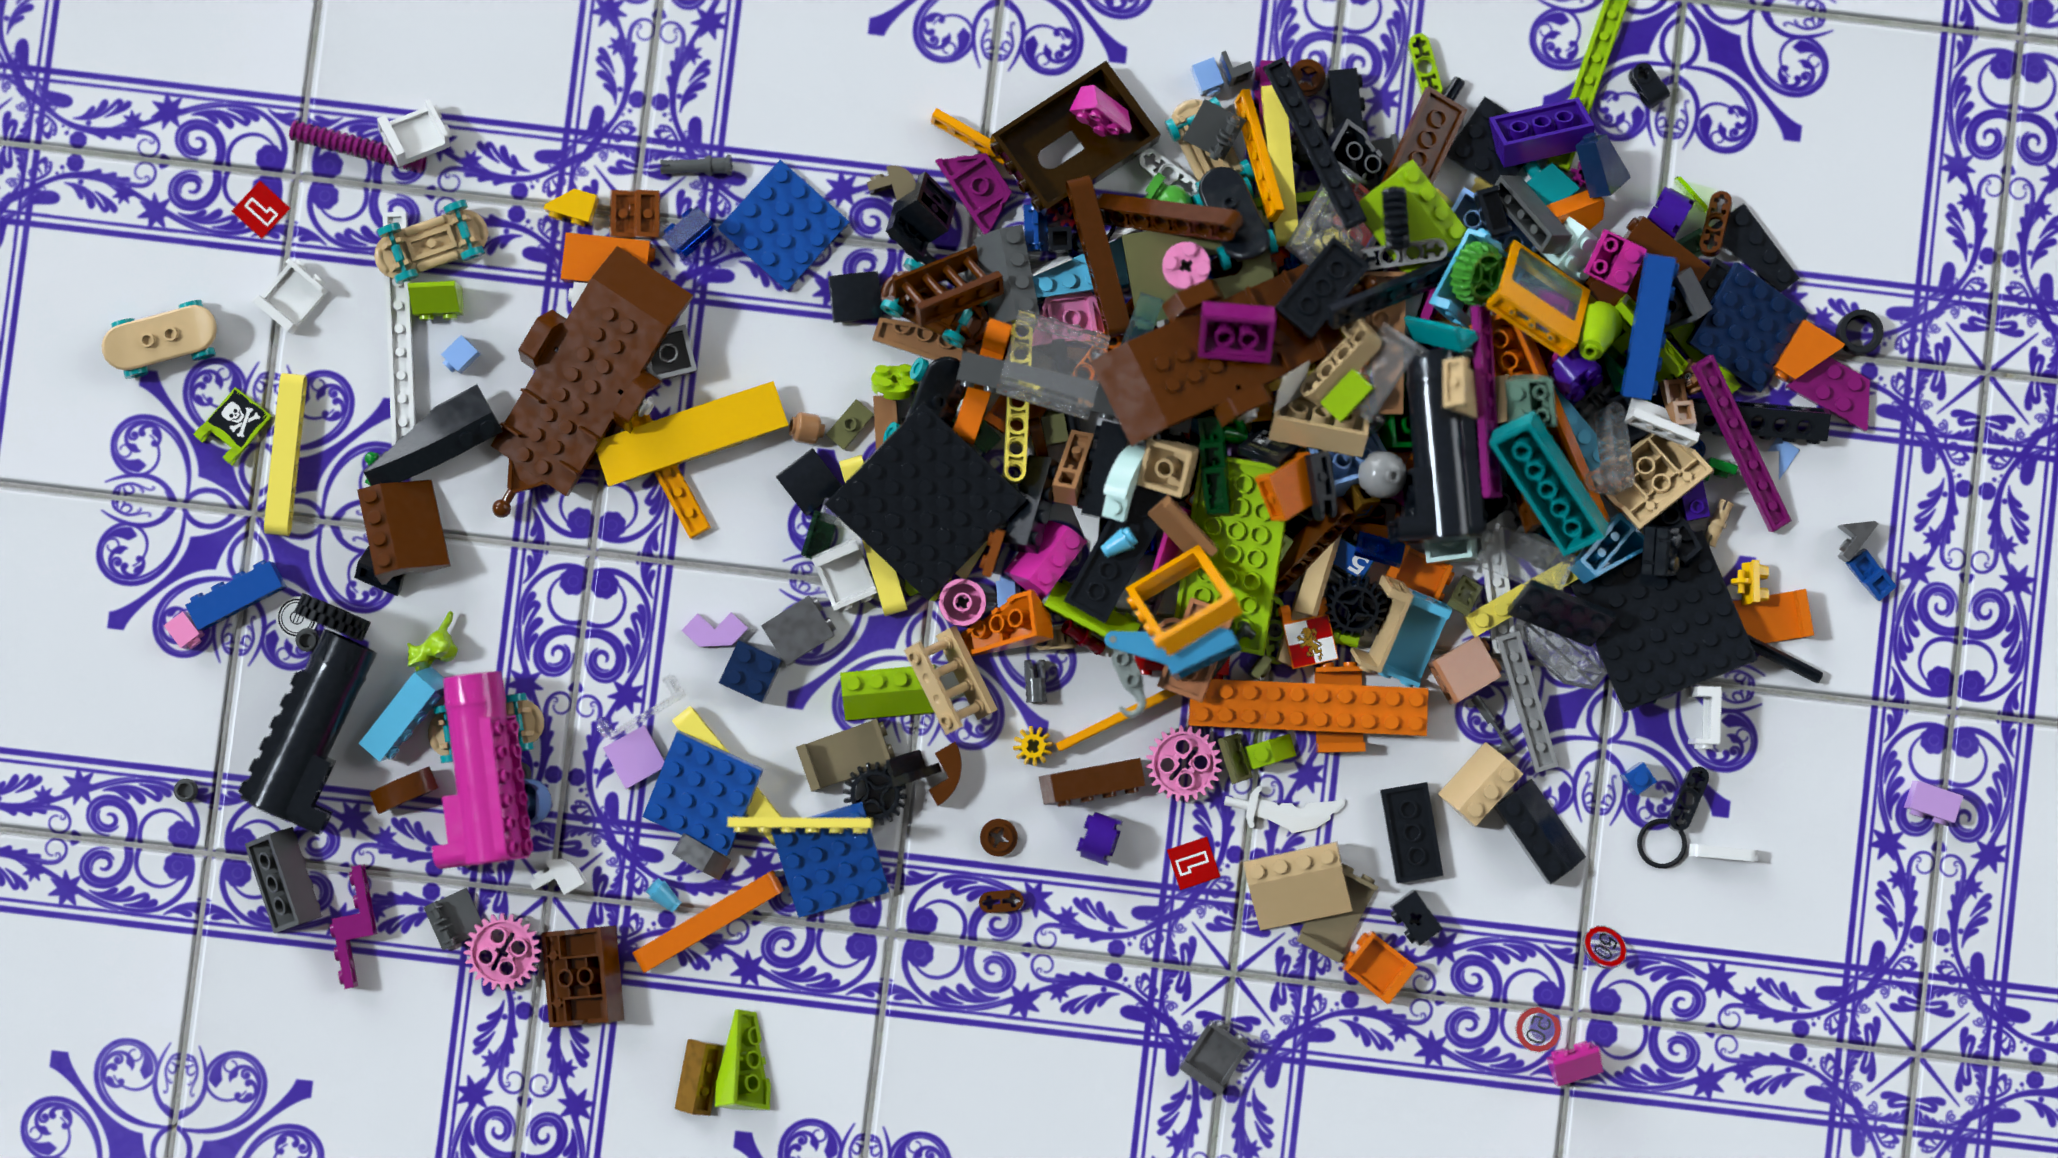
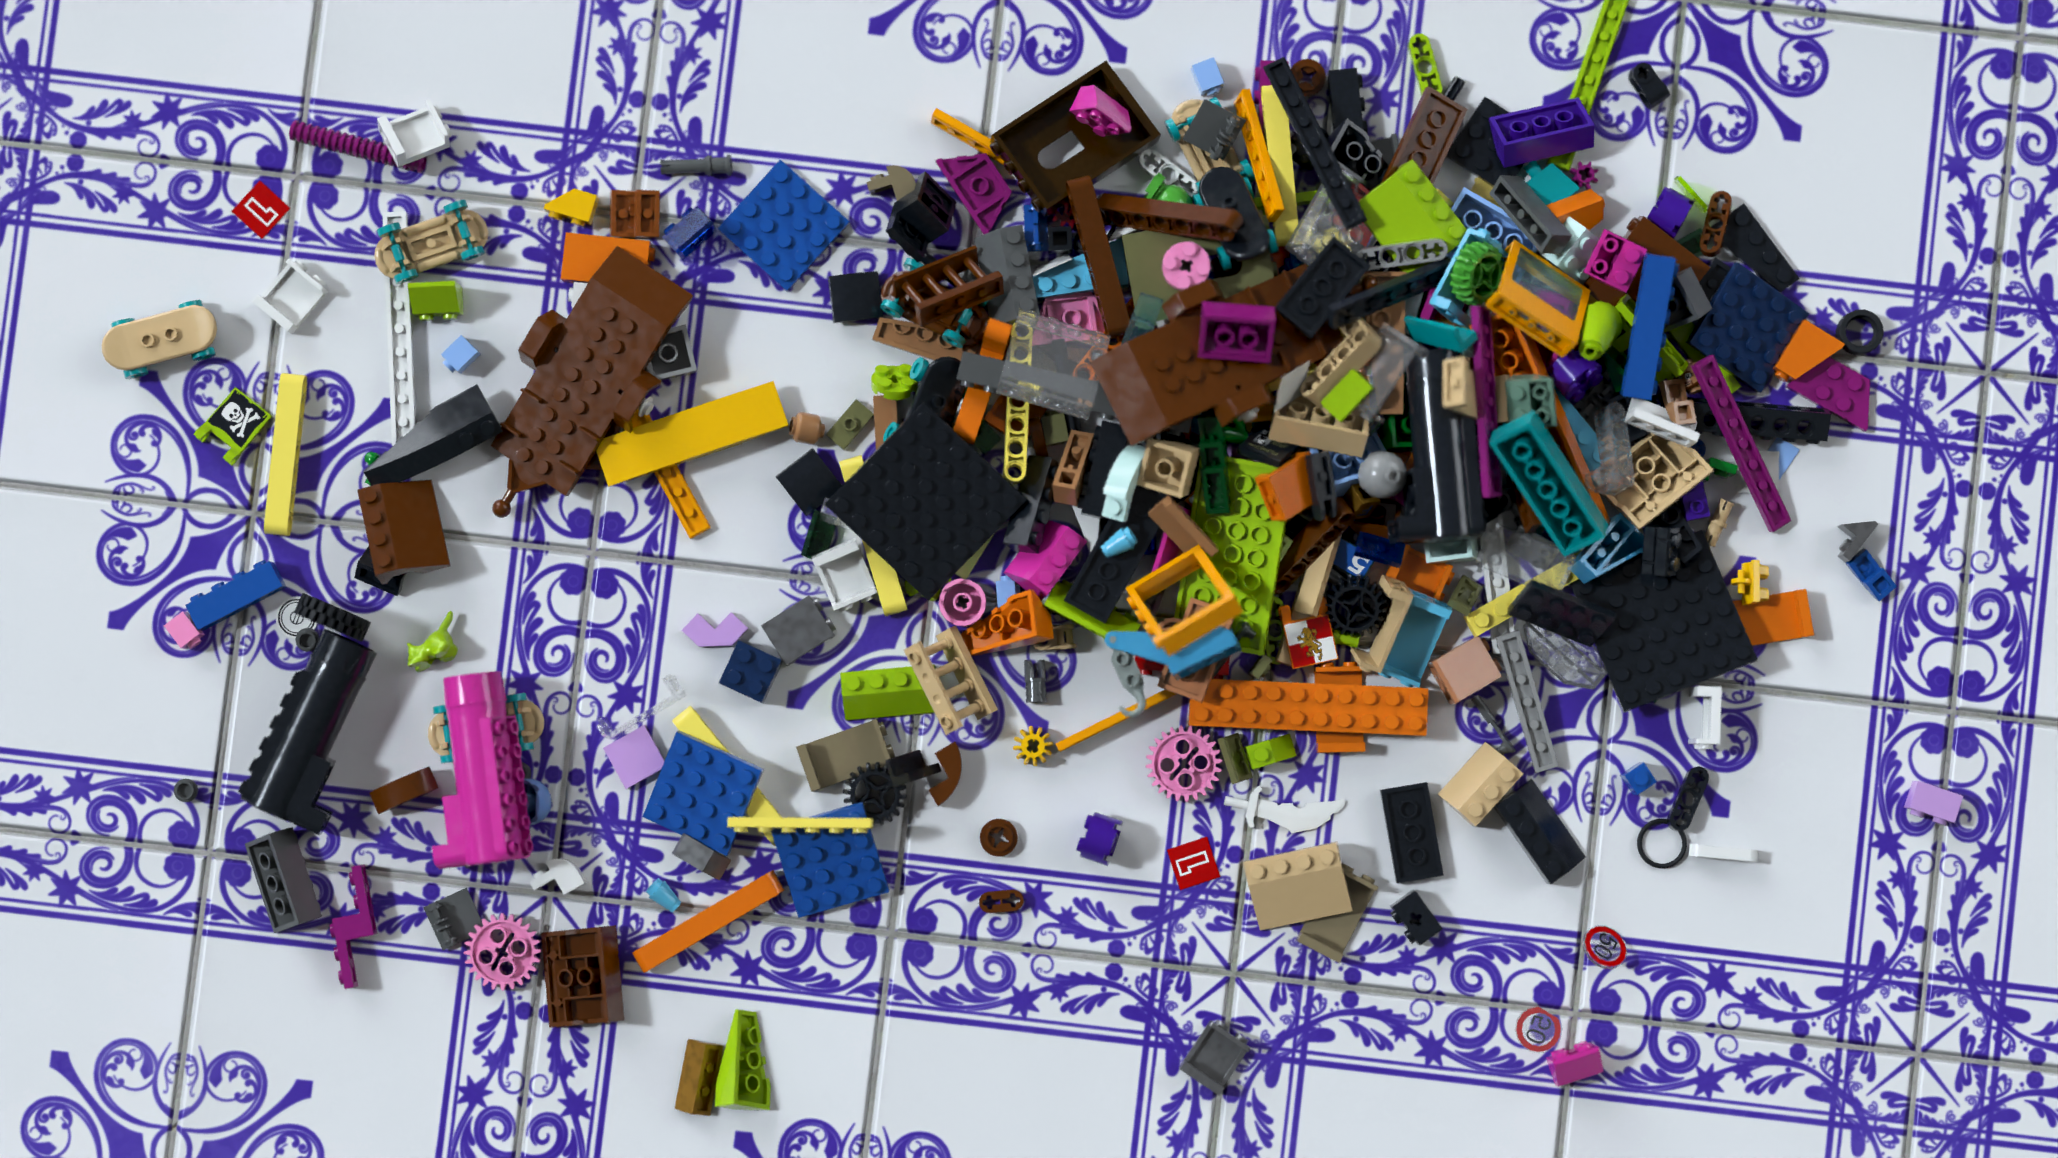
medium azure wedge [359,667,444,762] -> none
dark orange plate [979,528,1006,578] -> none
reddish brown wedge [1039,758,1146,807] -> none
dark red pin [1061,620,1106,655] -> none
dark grey panel [1219,51,1254,87] -> none
orange panel [1342,931,1417,1005] -> none
black gear [1382,186,1410,251] -> none
black panel [1473,185,1513,239] -> none
dark blue slope [1575,133,1631,198] -> none
black axle [1747,634,1823,683] -> none

